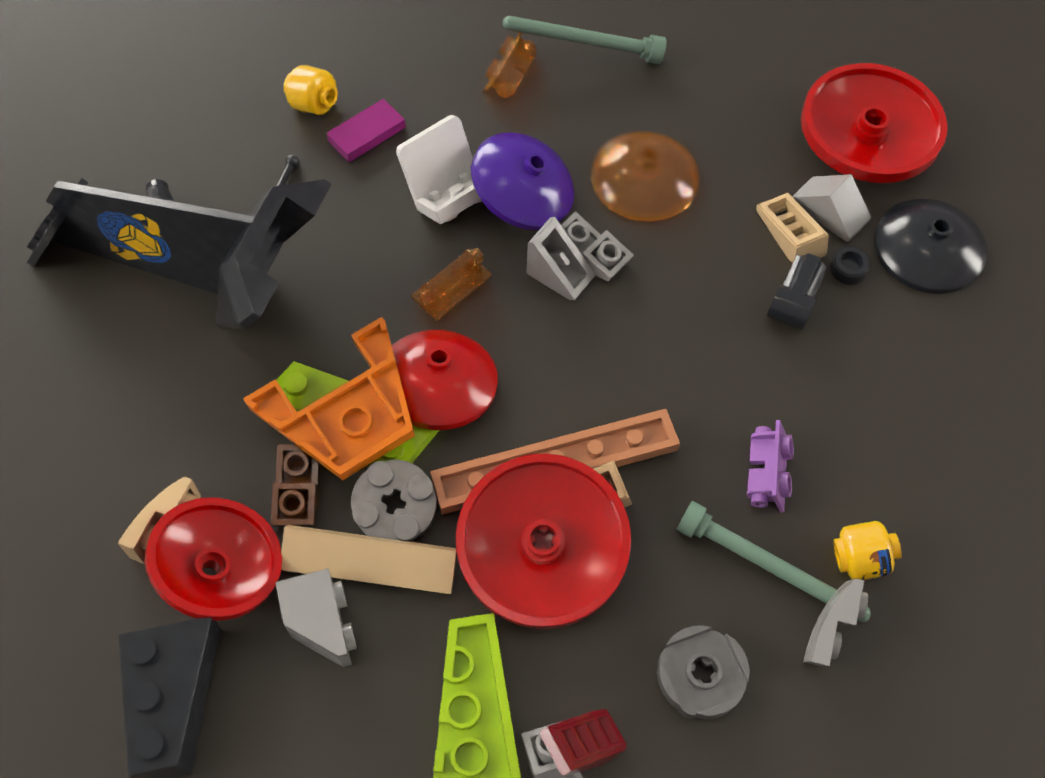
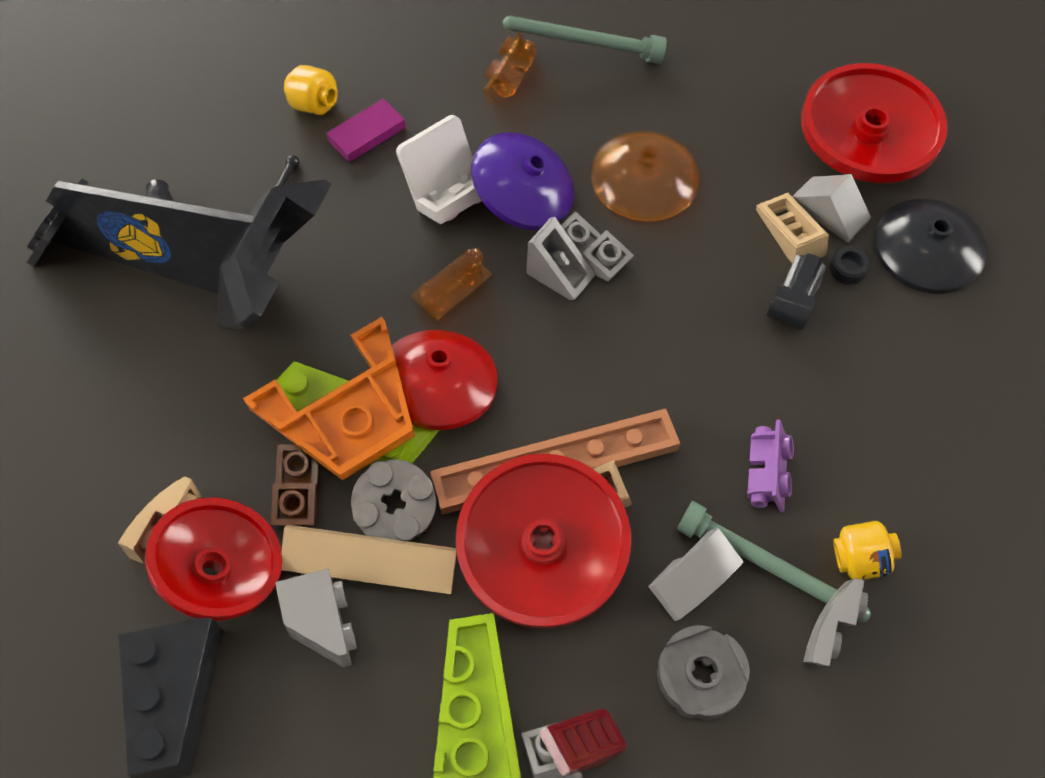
none -> light grey slope [648,528,744,621]

